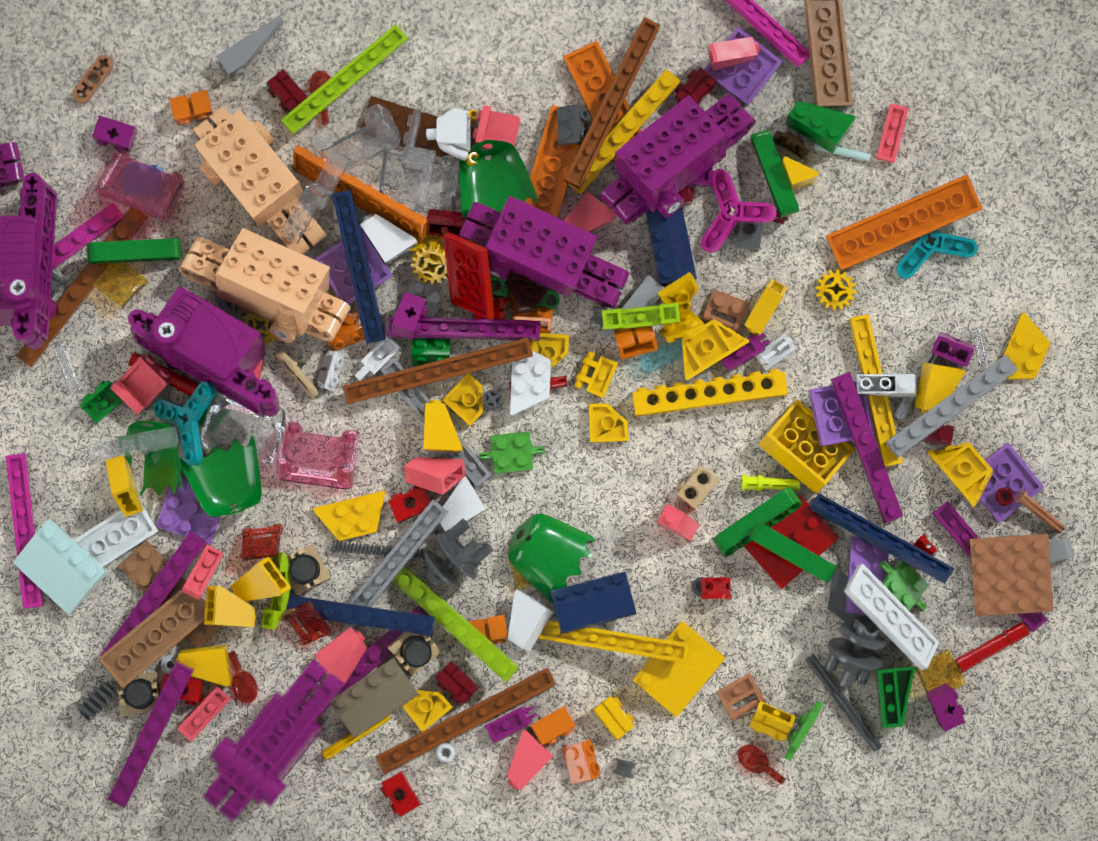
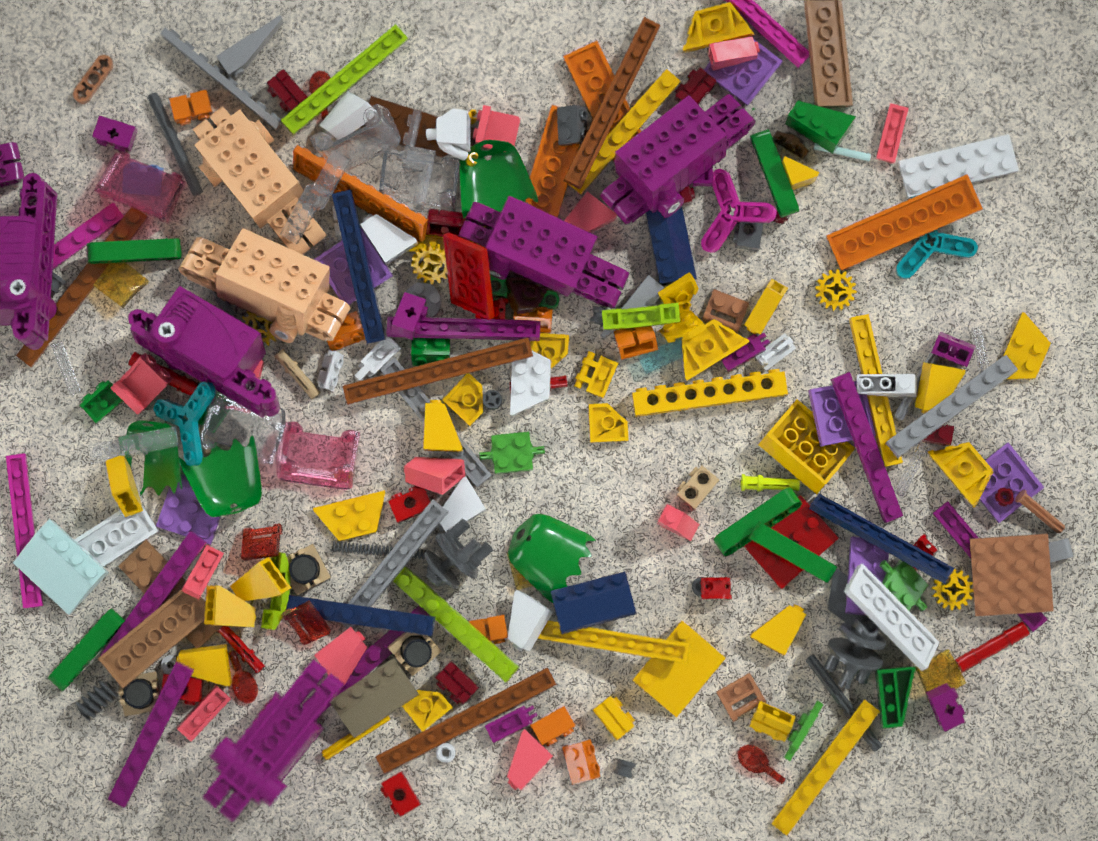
none -> green beam [48,608,125,691]
none -> dark grey axle [147,92,203,196]
none -> light grey plate [160,28,282,133]
none -> red pin [218,626,266,674]
none -> white slope [319,91,378,142]
none -> yellow wing [683,2,754,53]
none -> yellow slope [750,604,807,656]
none -> yellow plate [771,699,880,835]
none -> white plate [898,134,1019,198]
none -> yellow gear [931,568,974,611]

